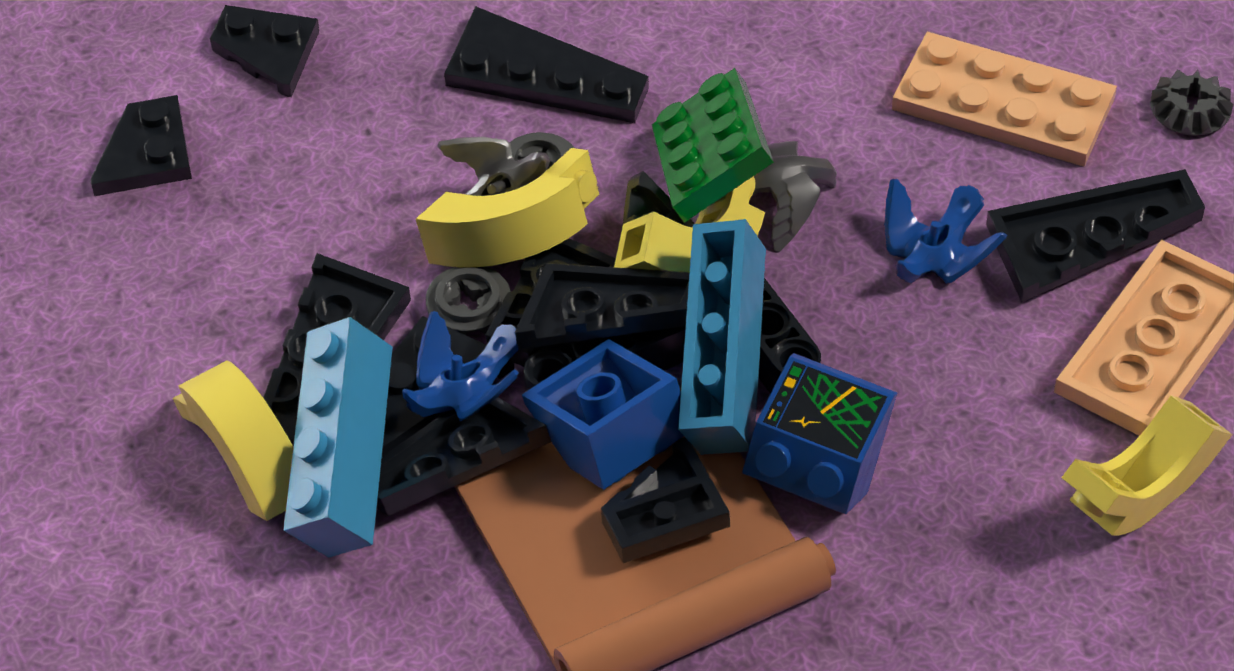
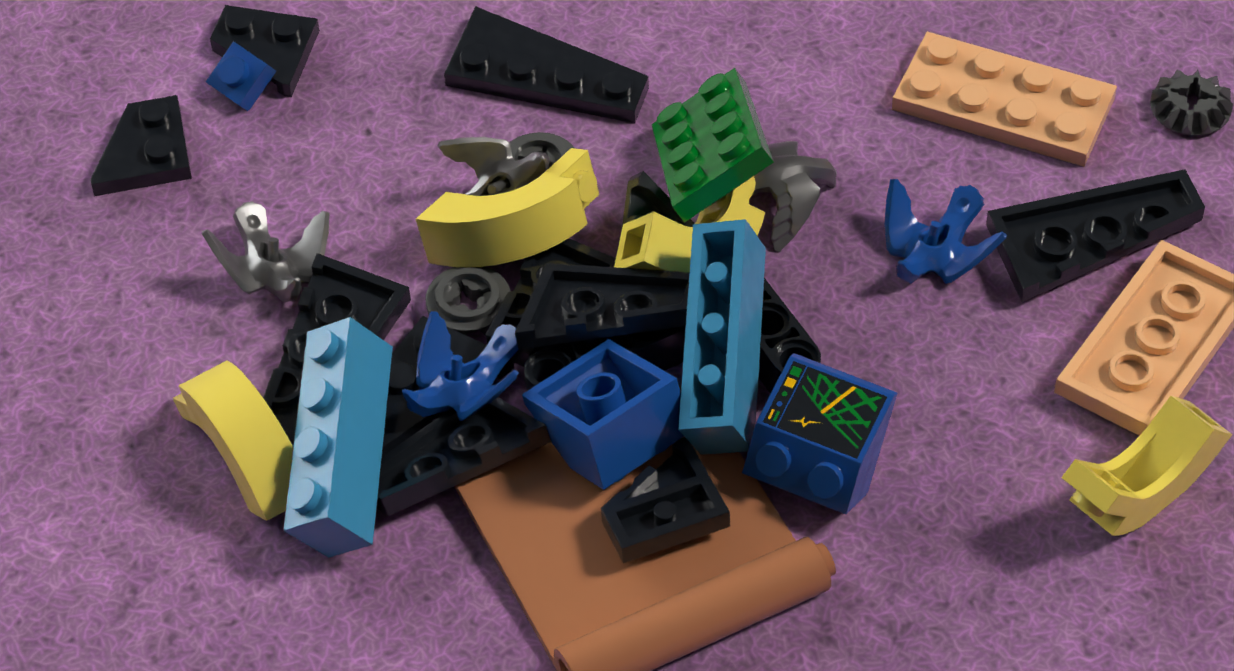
none -> flat silver animal [202,201,330,302]
none -> blue plate [206,41,276,111]

